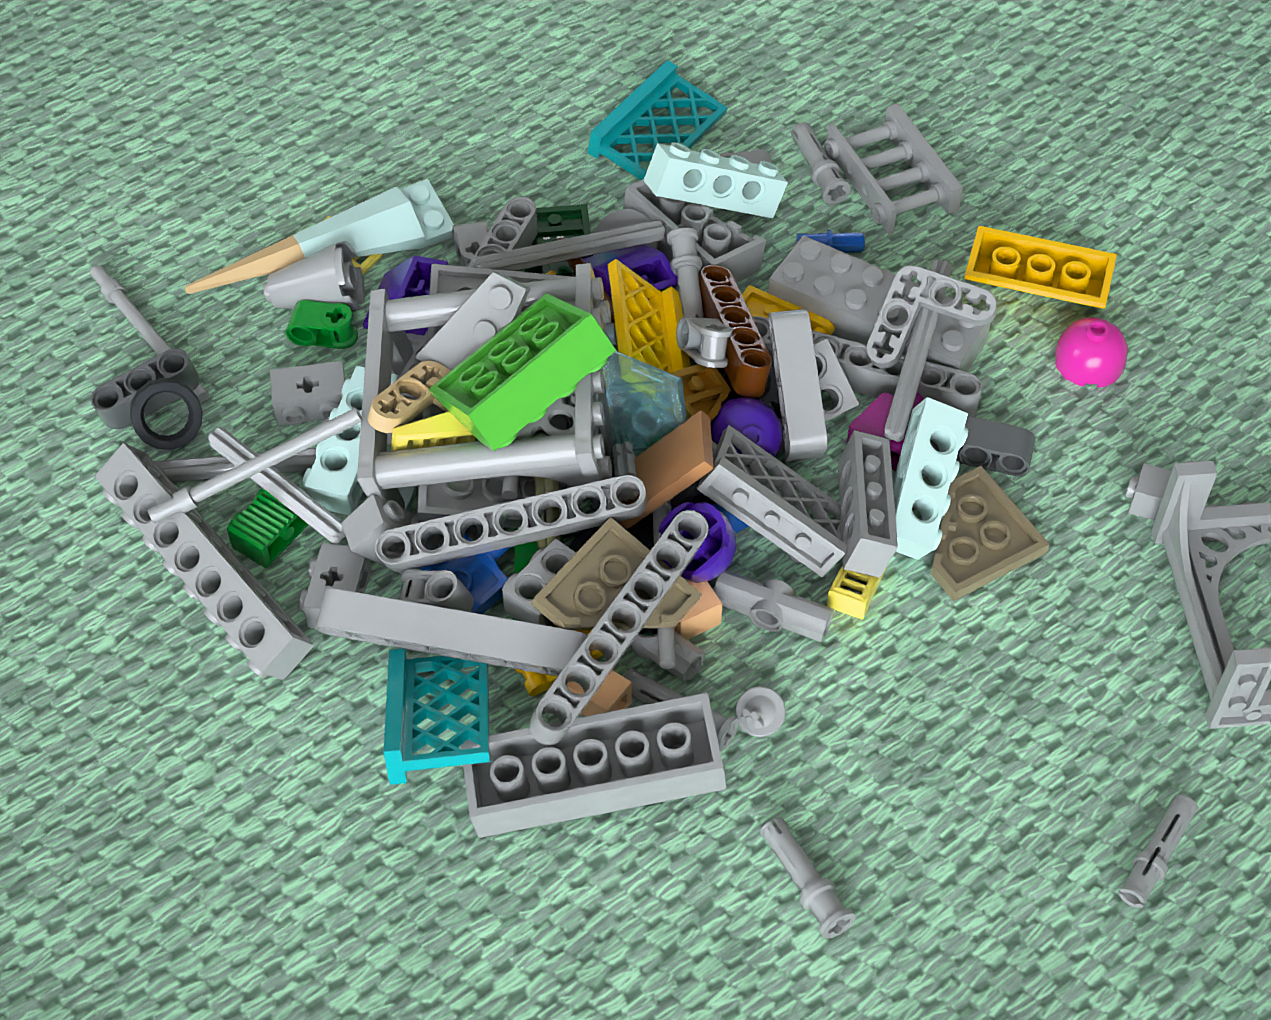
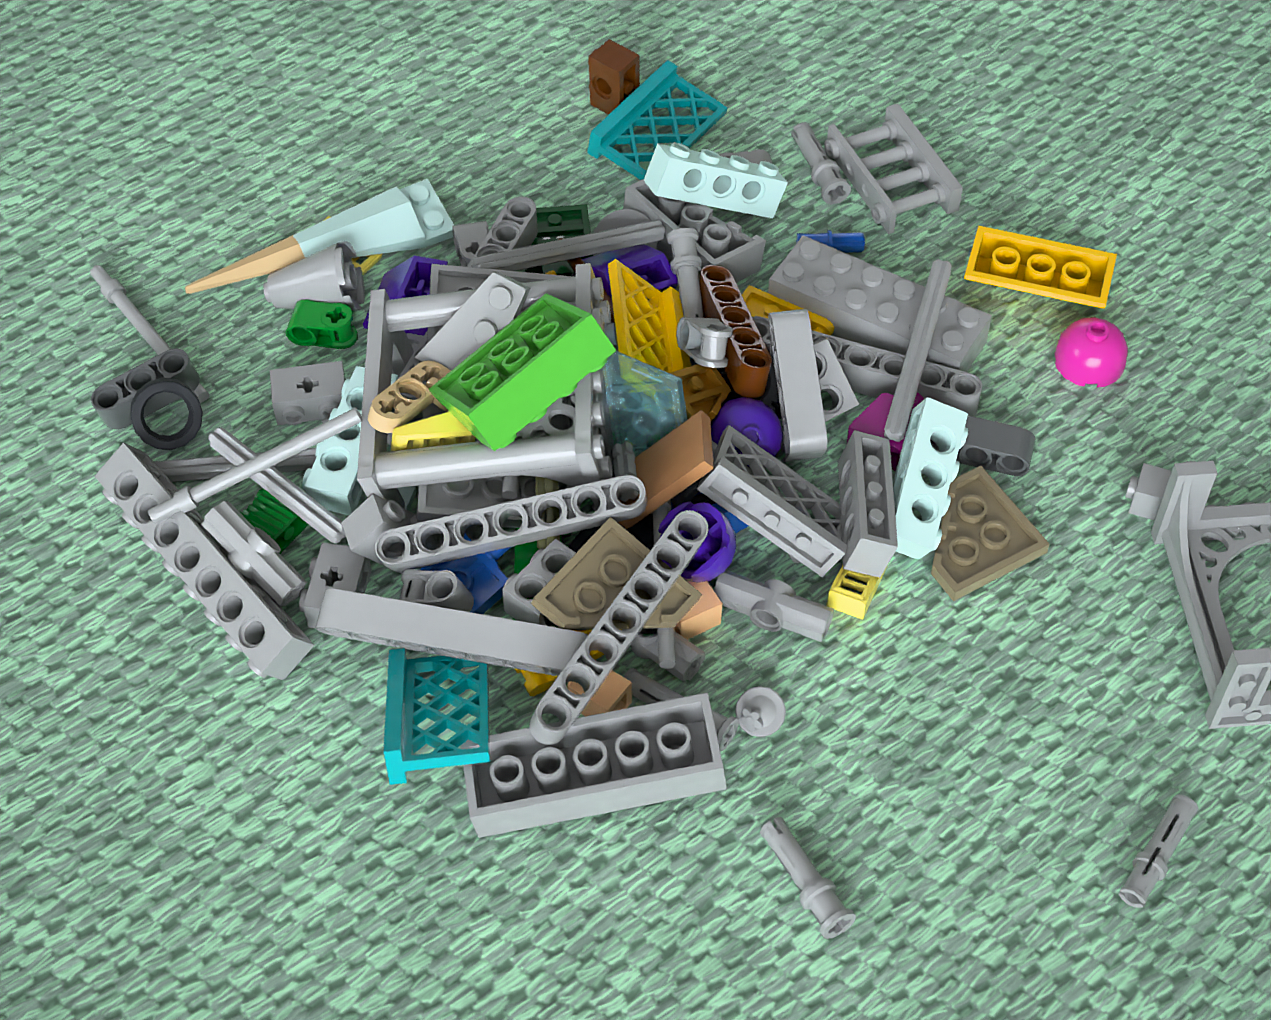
light grey beam [866,265,997,368] -> none
none -> light grey piece [202,501,307,606]
none -> reddish brown brick [588,39,640,115]

